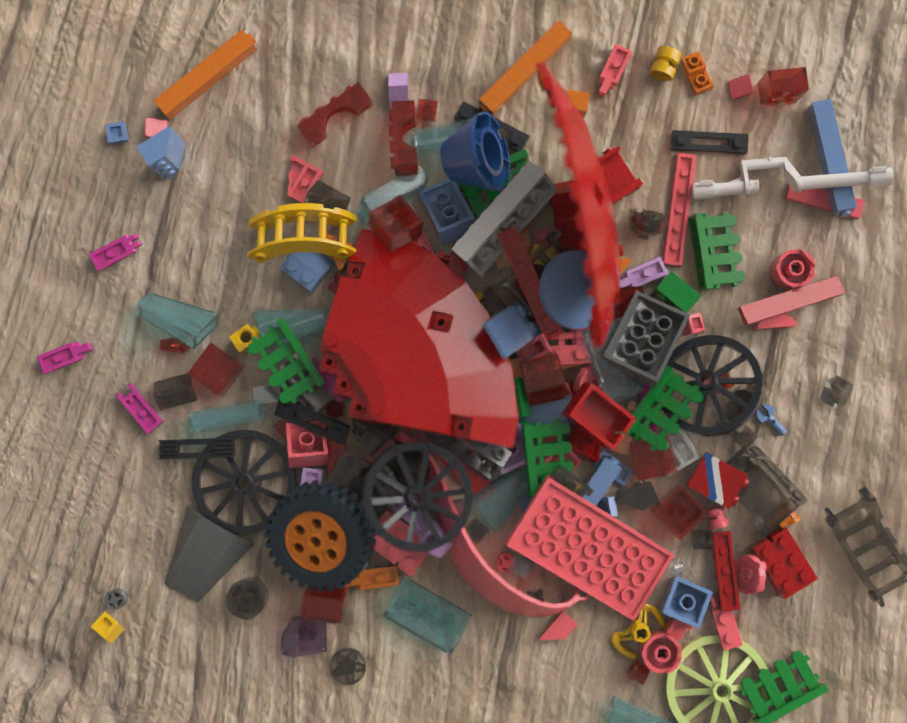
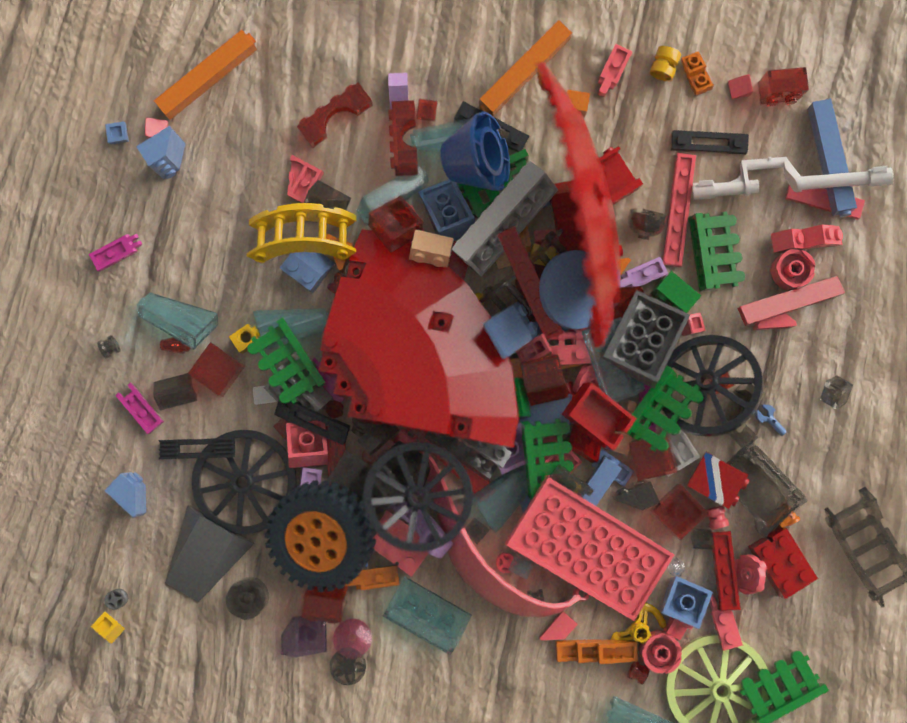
dark pink hinge [37,342,93,375] -> none
clear light blue slope [188,400,266,434] -> none
medium blue plate [599,496,618,517] -> none
none -> clear smoke wheel [97,335,121,359]
none -> medium blue slope [105,472,146,518]
none -> clear pink dish [333,619,372,659]
none -> light nougat brick [409,230,454,267]
none -> orange slope [555,639,638,664]
none -> coral arch [771,224,843,253]

